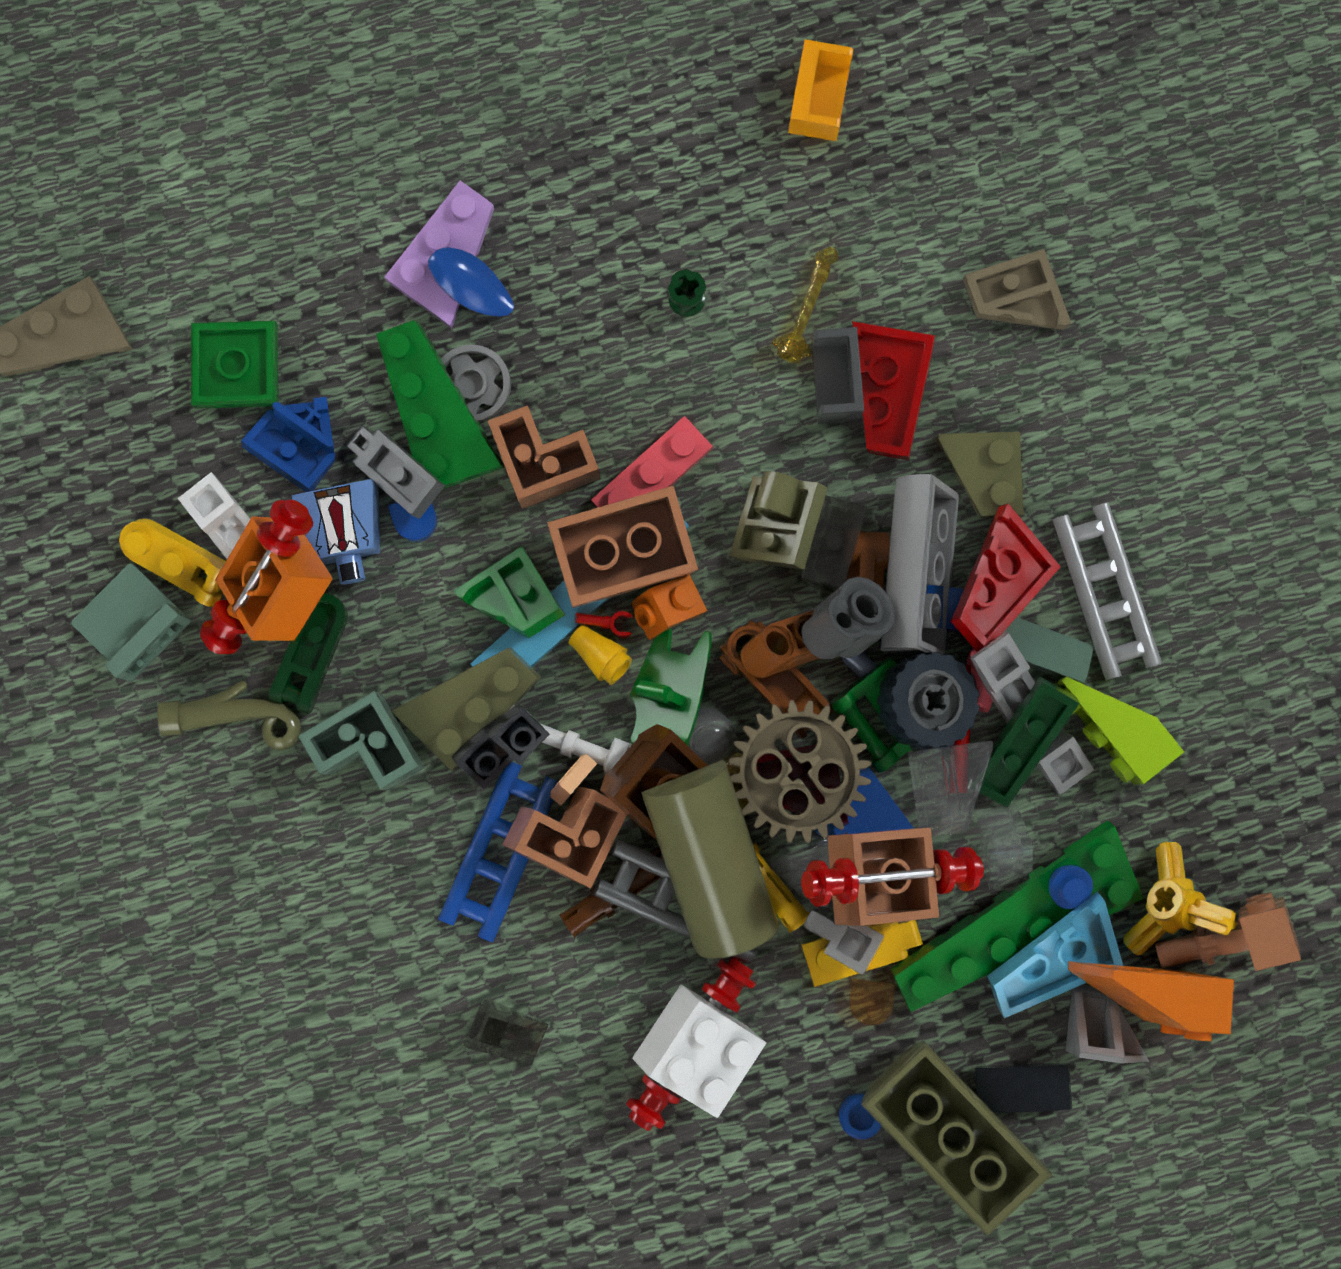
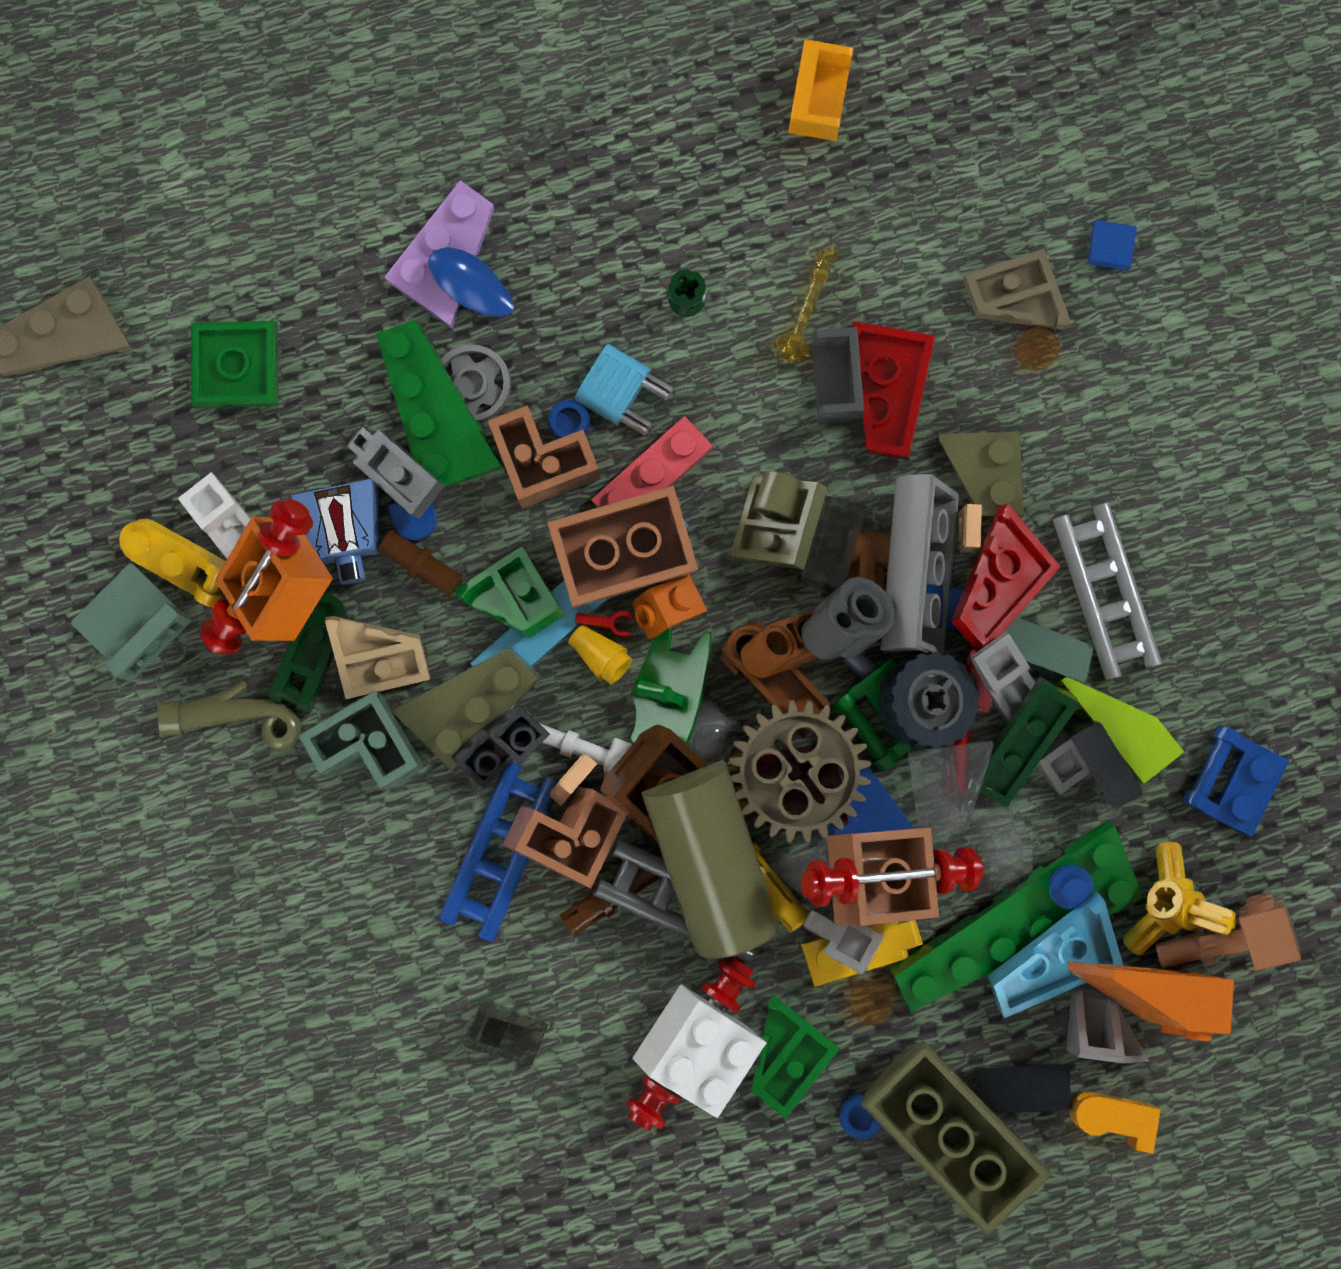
blue slope [241,397,335,492] -> none
none -> tan wing [325,616,430,699]
none -> reddish brown pin [377,529,464,597]
none -> blue tile [548,400,590,439]
none -> medium azure piece [574,344,673,435]
none -> green wing [751,995,841,1119]
none -> light nougat tile [957,504,982,553]
none -> clear orange tile [1016,327,1060,371]
none -> black slope [1069,721,1143,809]
none -> light orange leg [1069,1092,1161,1154]
none -> blue tile [1087,220,1137,271]
none -> blue plate [1180,725,1289,837]

